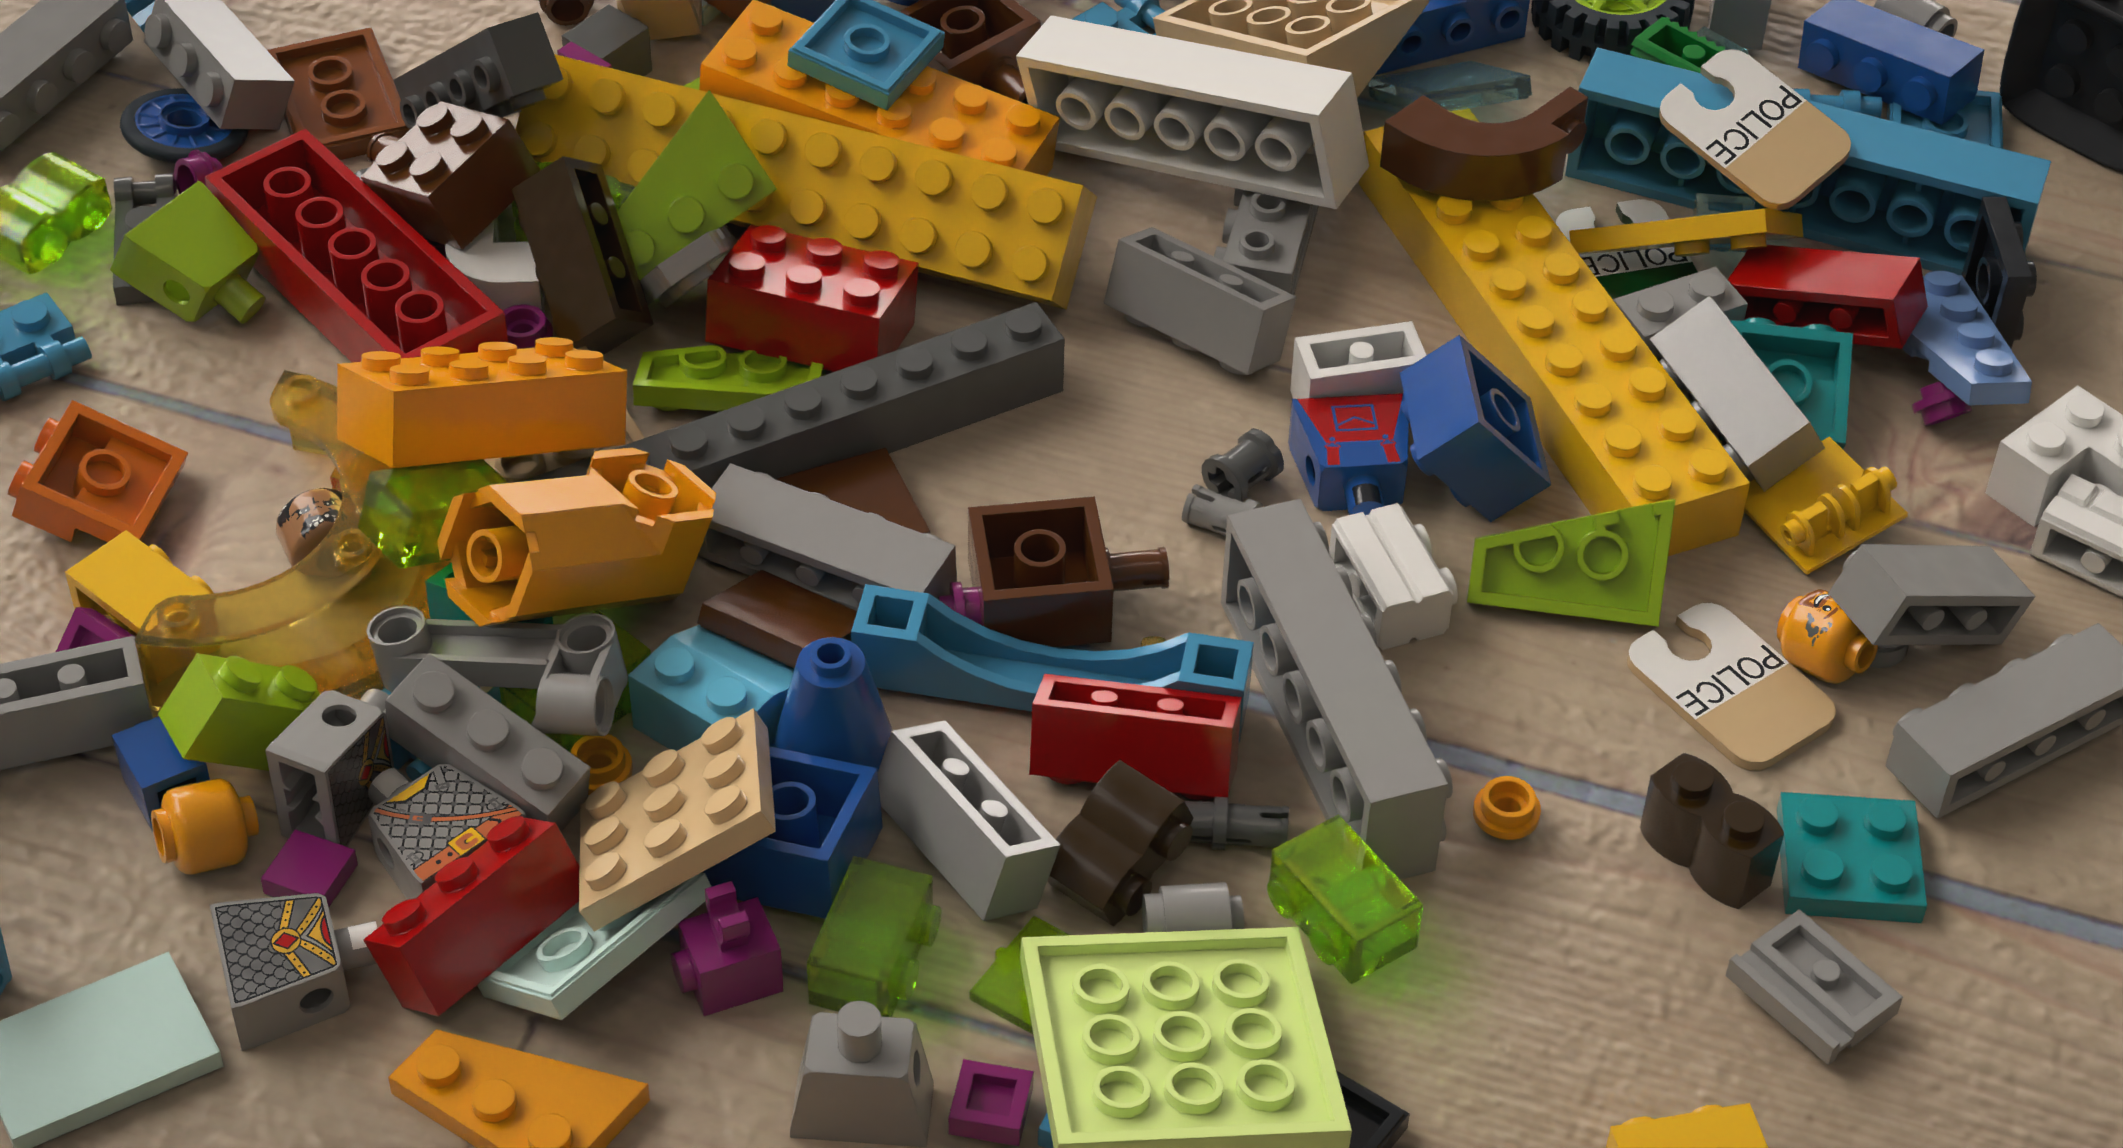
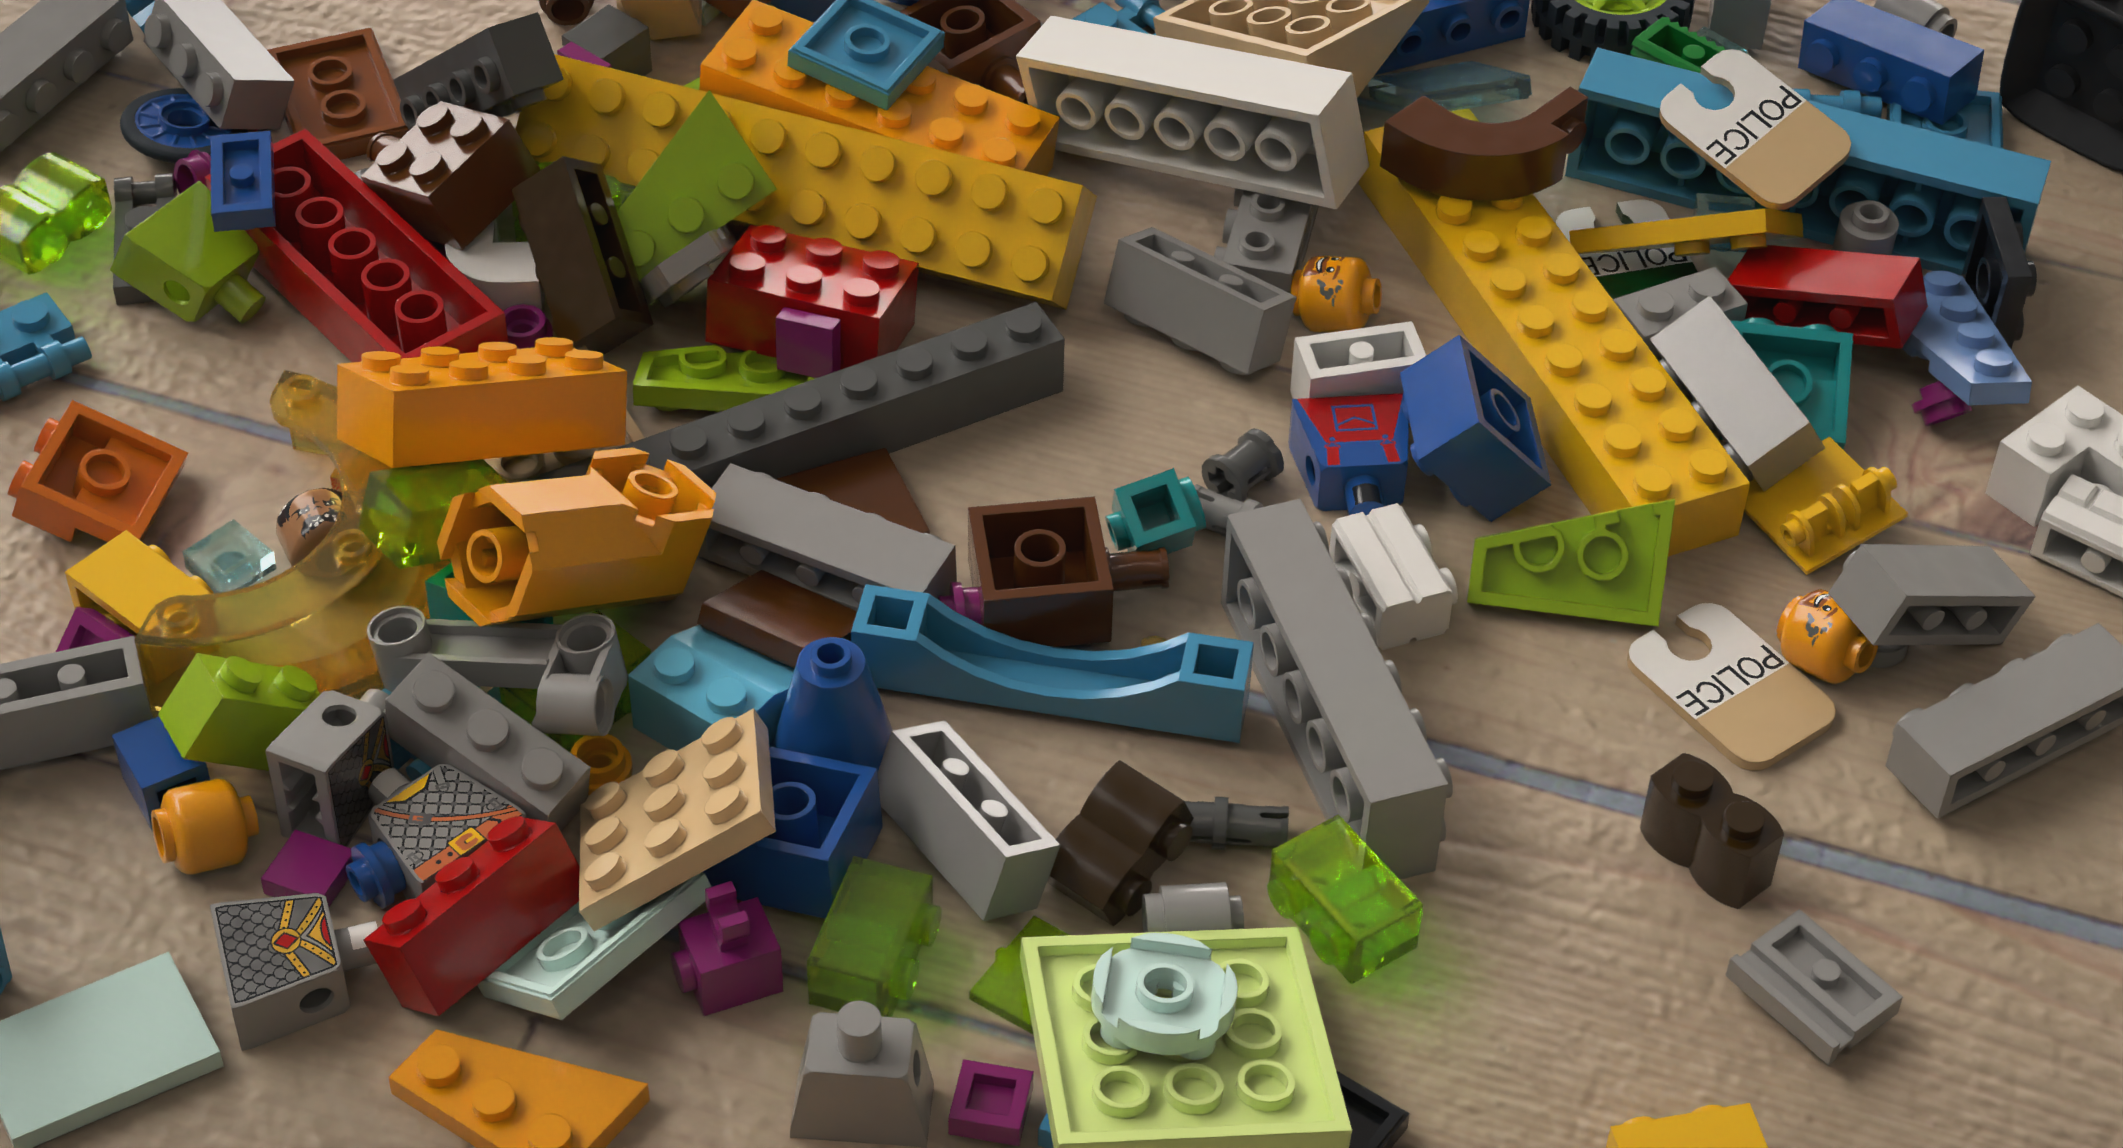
red brick [1029,673,1242,800] -> none
light orange plate [1473,776,1541,840] -> none
teal plate [1777,792,1927,923] -> none
none -> clear light blue plate [182,519,277,602]
none -> blue plate [210,131,276,232]
none -> blue plate [346,841,406,908]
none -> magenta tile [776,307,841,378]
none -> light aqua plate [1091,933,1238,1060]
none -> teal brick [1105,468,1206,554]
none -> light orange head [1291,256,1382,332]
none -> light grey brick [1832,200,1899,255]

